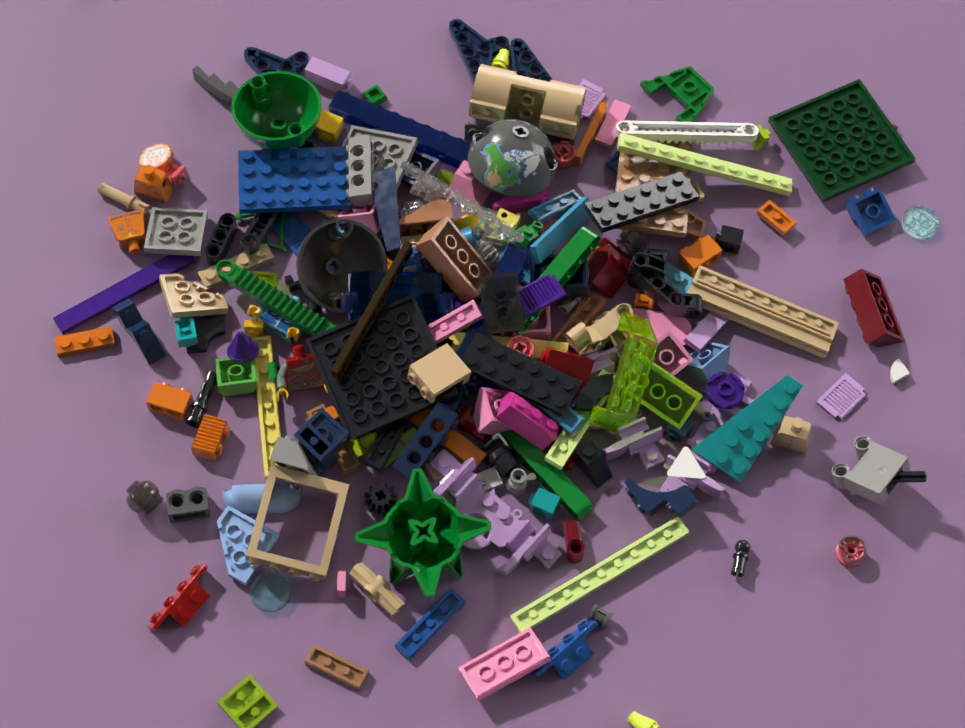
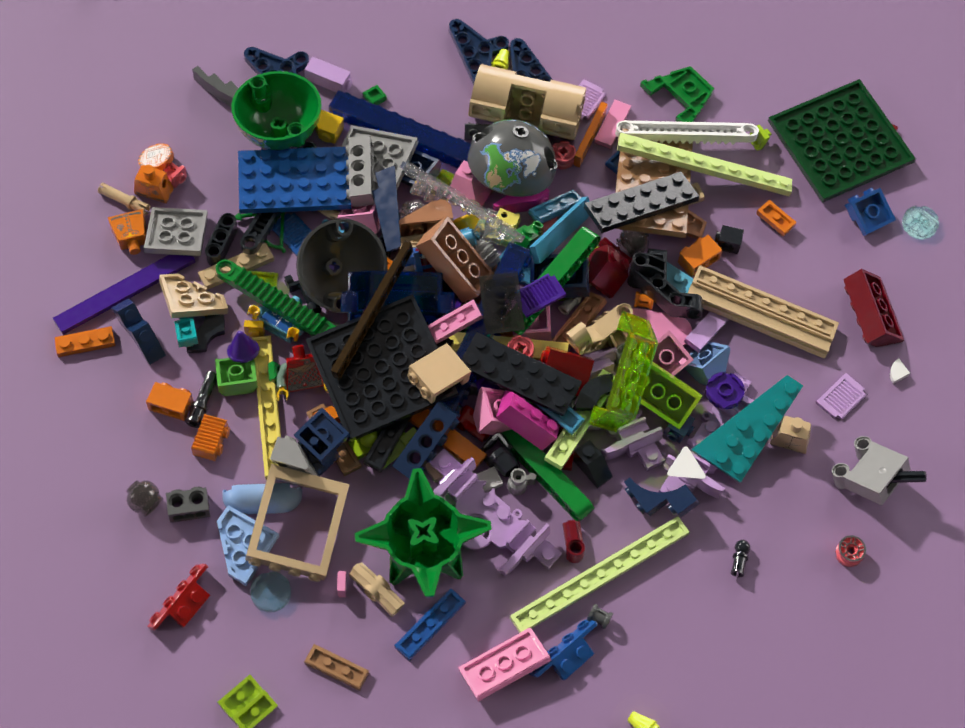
black gear [364,482,398,517] -> none
teal brick [528,487,561,521] -> none

